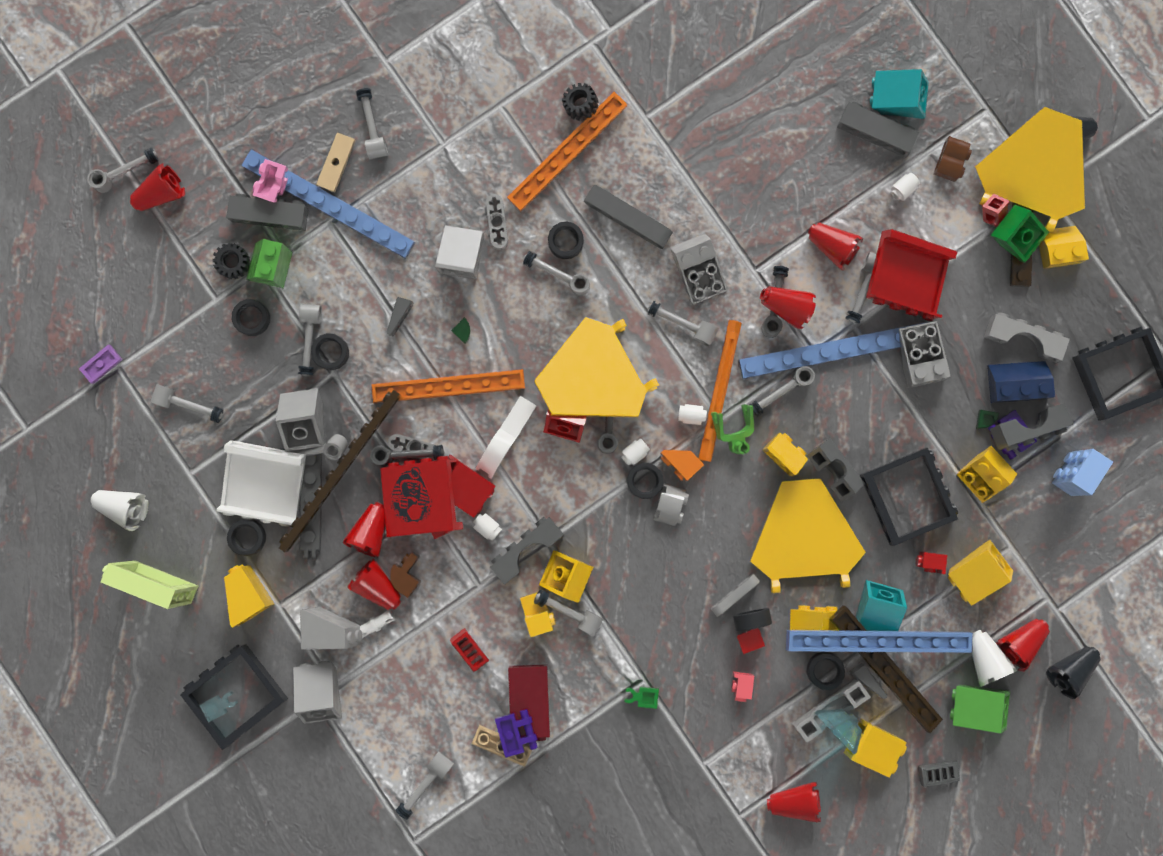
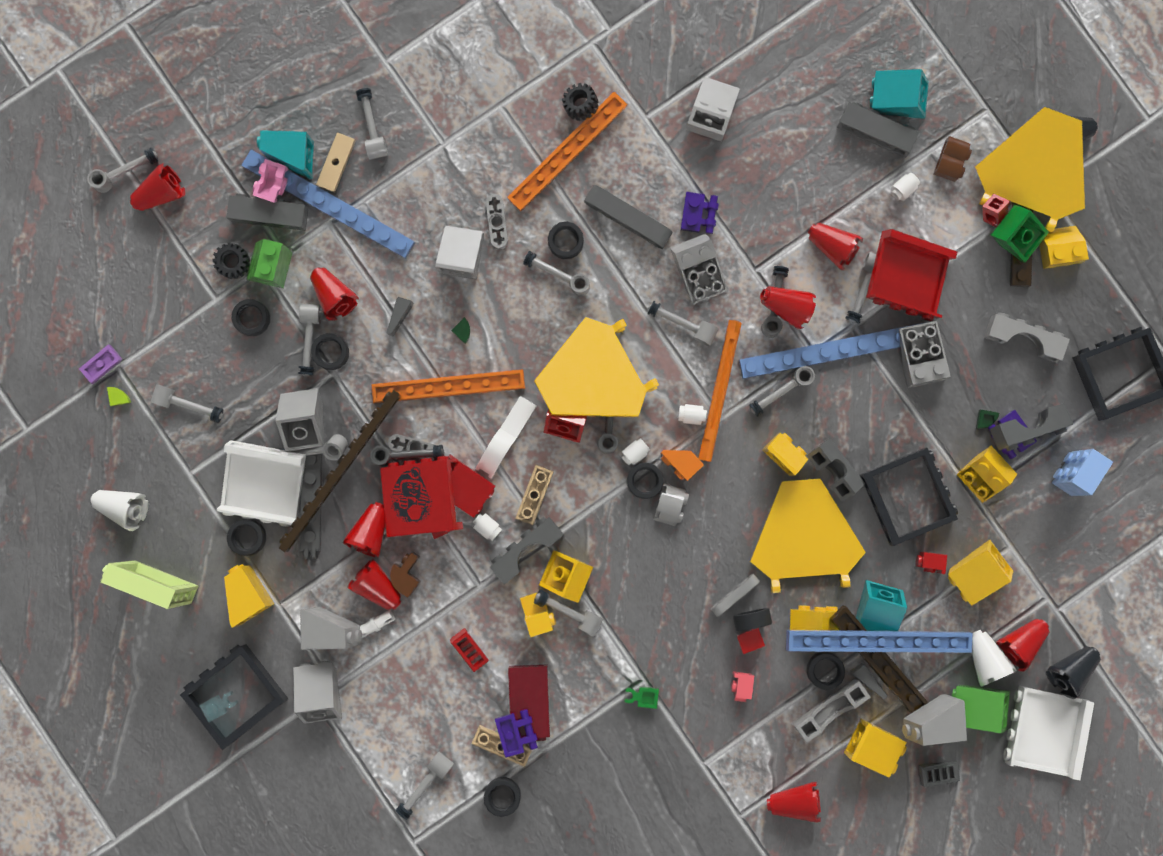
bright green piece [711,404,754,454] -> none
clear light blue slope [815,709,862,754] -> none
dark blue slope [987,361,1055,403] -> none
none -> lime tile [107,387,131,406]
none -> teal slope [257,130,314,179]
none -> red cone [310,267,359,321]
none -> black tyre [483,777,521,817]
none -> tan tile [515,465,554,525]
none -> dark purple plate [681,192,719,234]
none -> light grey slope [686,77,740,142]
none -> light grey slope [902,694,967,746]
none -> white panel [1003,686,1094,780]

